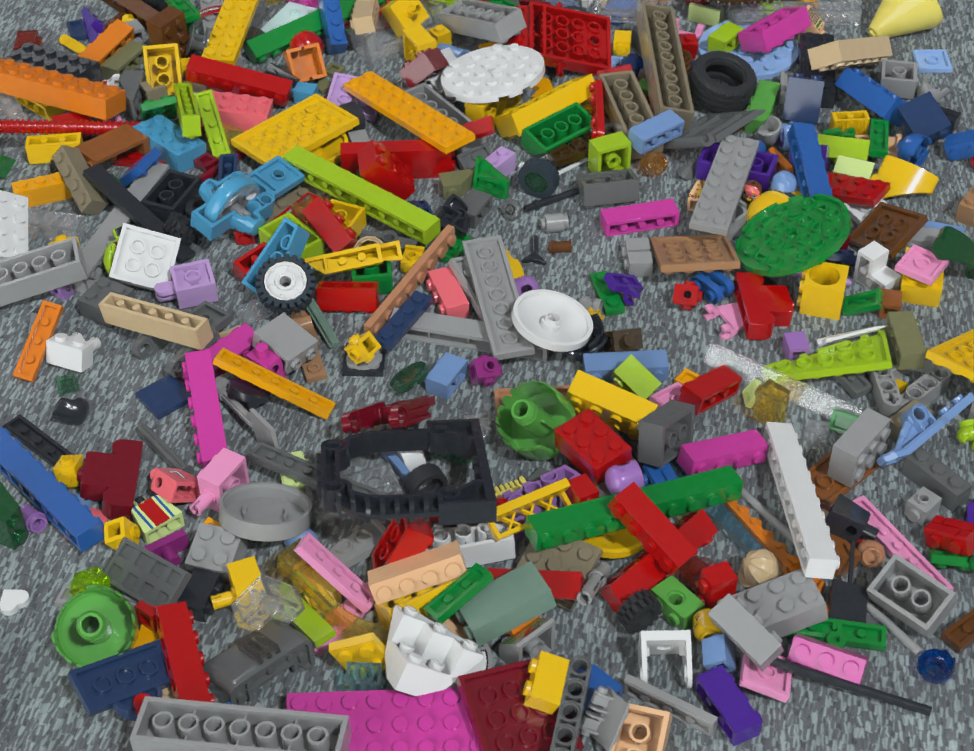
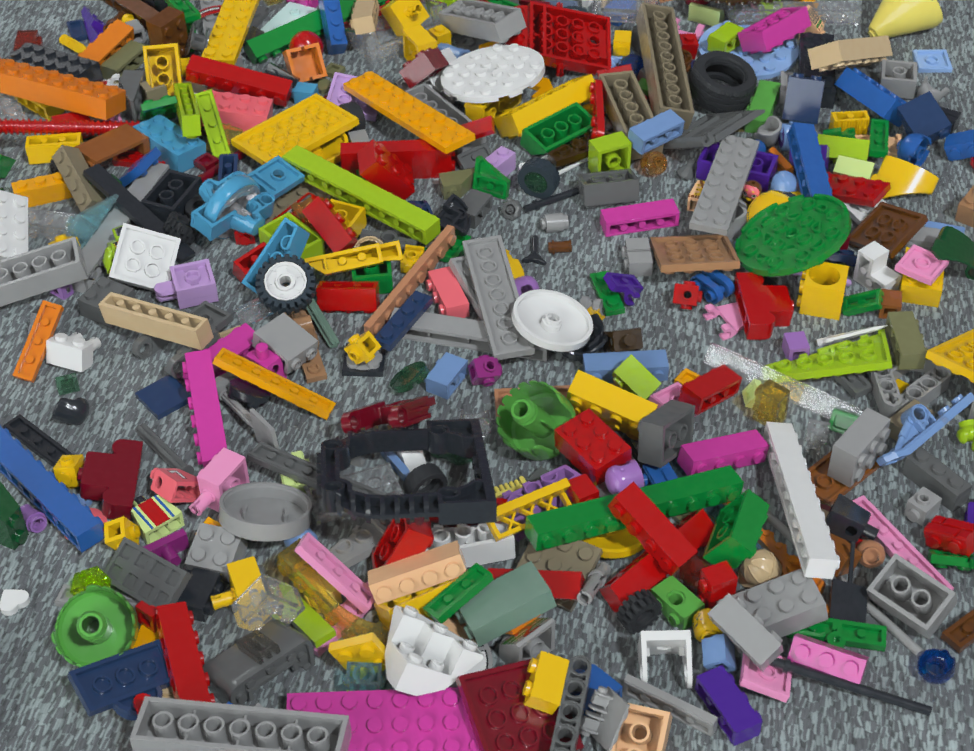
none -> clear light blue slope [65,194,119,243]
none -> green brick [703,489,770,569]

